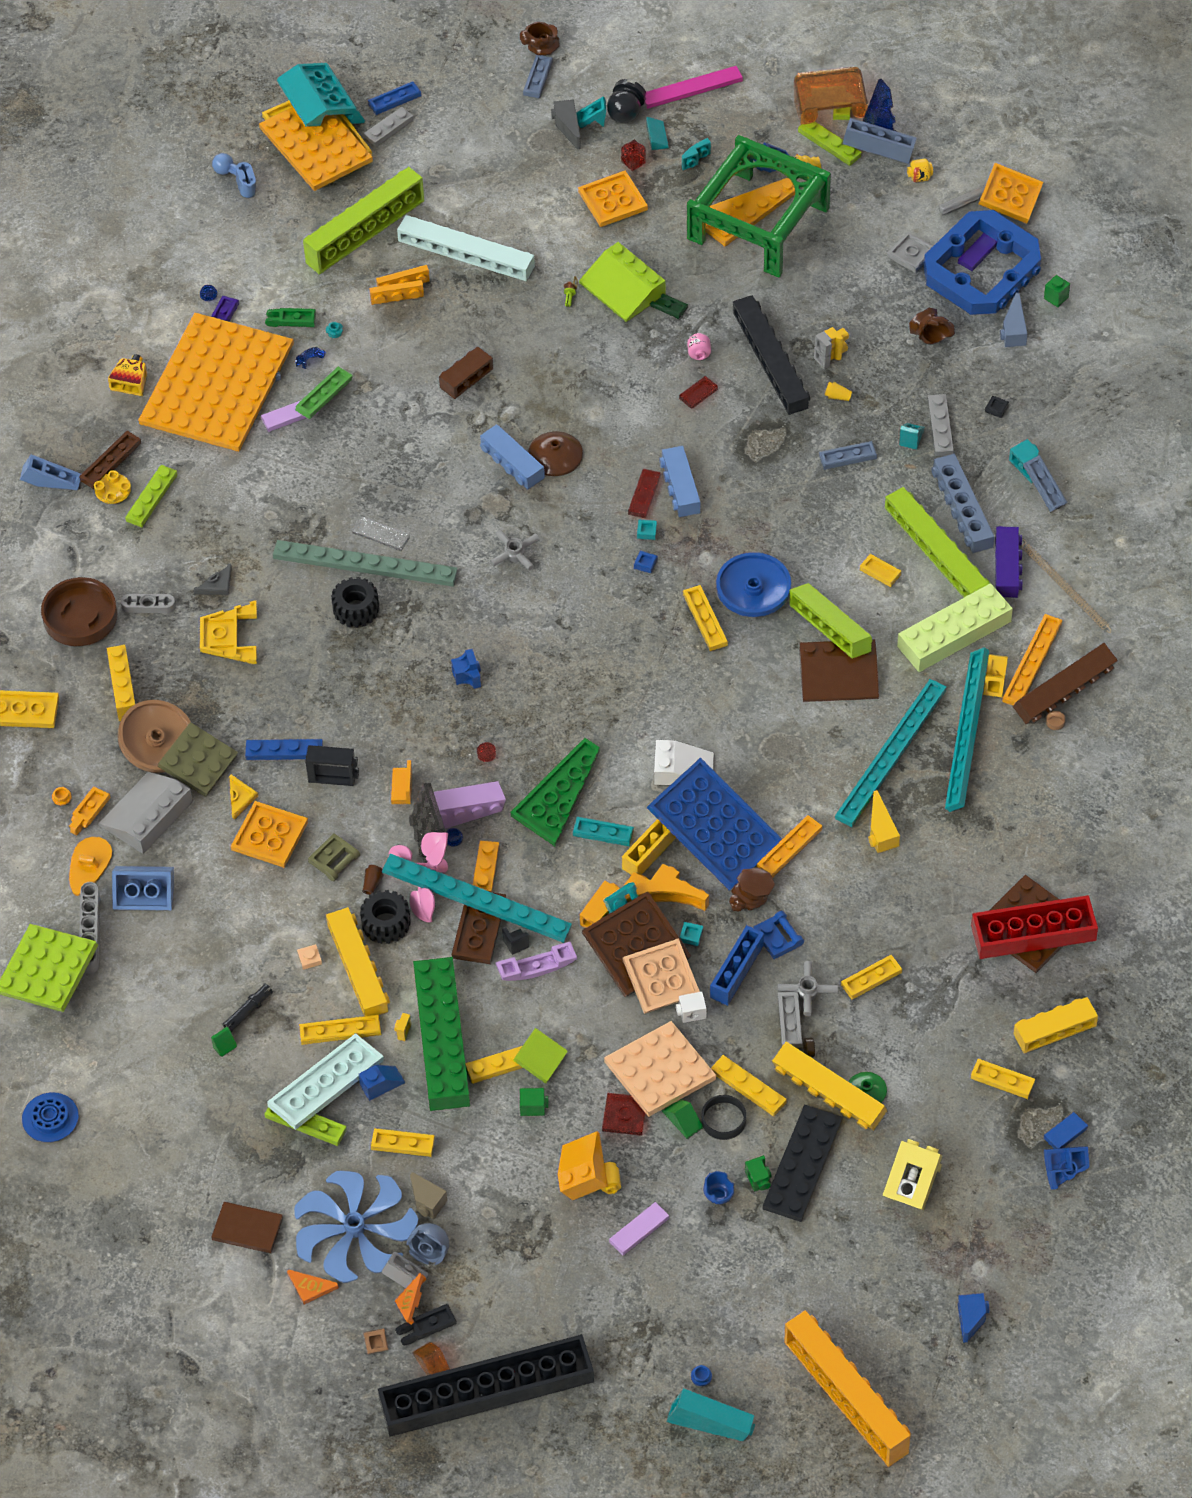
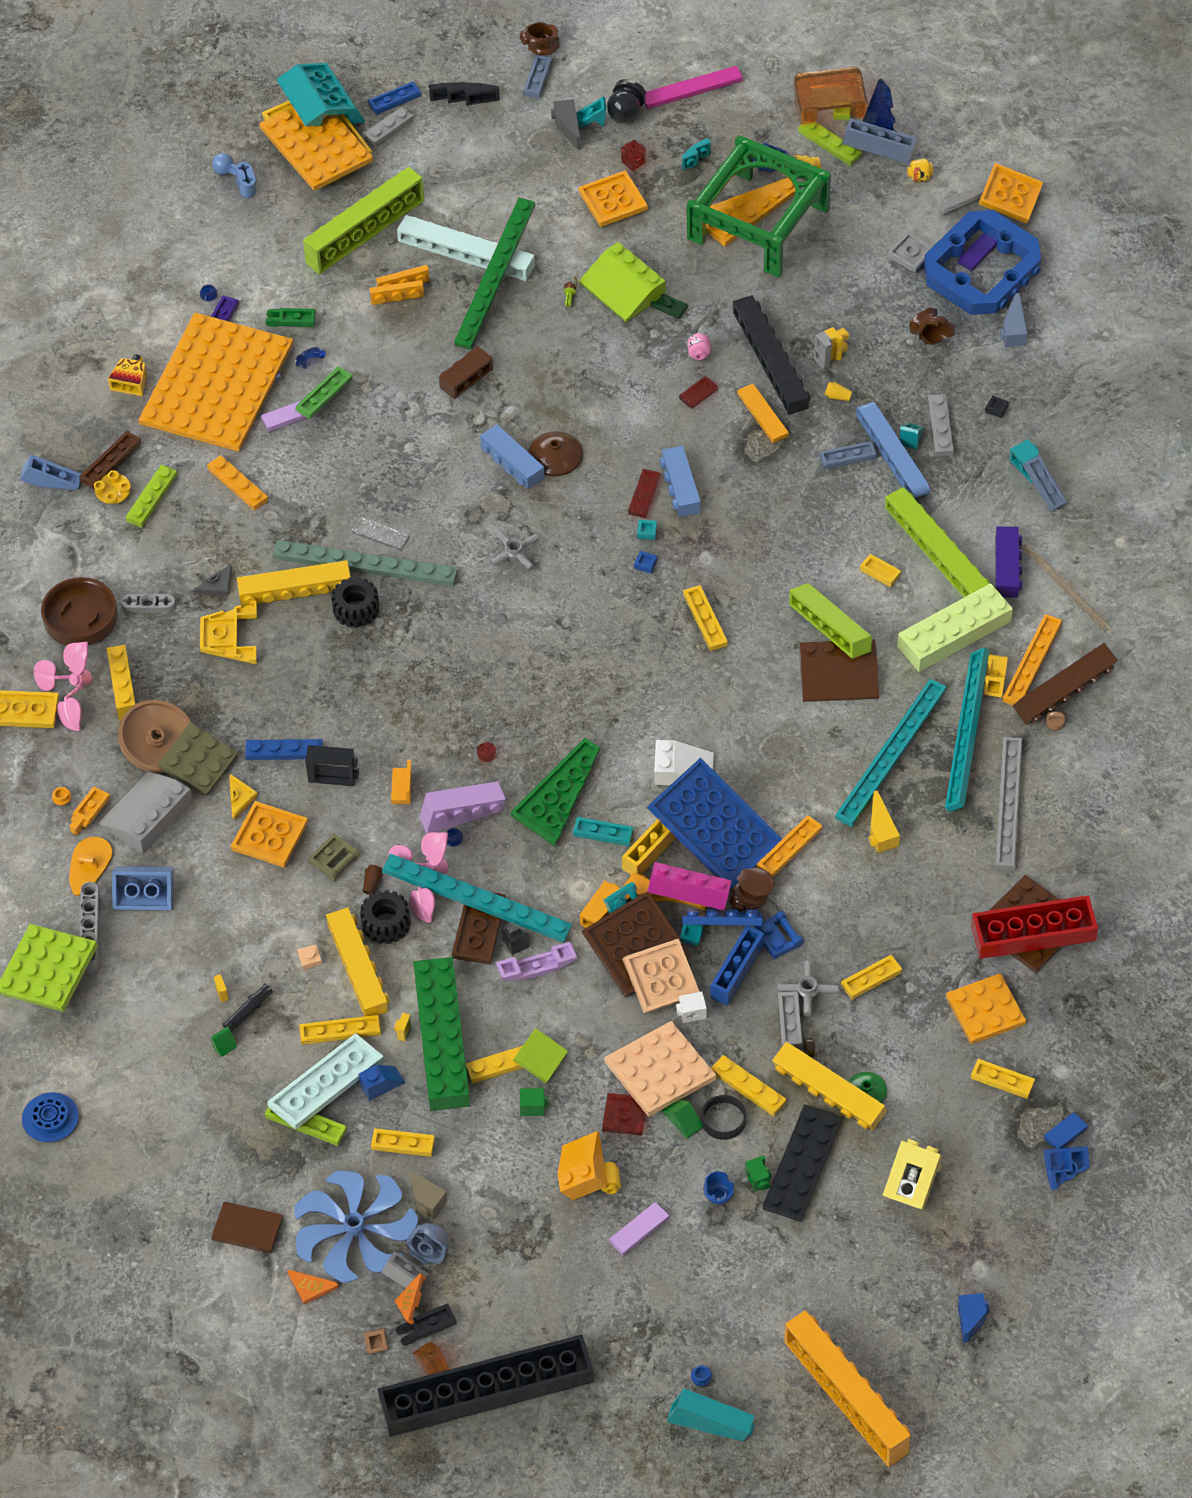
teal plate [326,322,343,338] -> none
clear smoke plate [409,783,445,863] -> none
blue brick [451,649,481,689] -> none
light orange plate [473,840,499,892] -> none
teal slope [646,117,669,150] -> none
blue dish [716,552,791,617] -> none
sand blue brick [931,453,994,553] -> none
yellow brick [1014,997,1098,1053] -> none
green brick [1044,275,1070,308] -> none
none -> bright pink plant [34,642,92,731]
none -> light orange plate [207,455,268,511]
none -> yellow tile [214,974,228,1002]
none -> yellow brick [237,560,350,606]
none -> black slope [428,82,500,106]
none -> green plate [454,197,536,350]
none -> dark pink slope [647,862,732,910]
none -> blue plate [683,908,762,926]
none -> light orange tile [737,383,789,443]
none -> medium blue beam [856,402,930,499]
none -> light orange plate [946,973,1026,1045]
none -> light grey tile [995,737,1022,871]

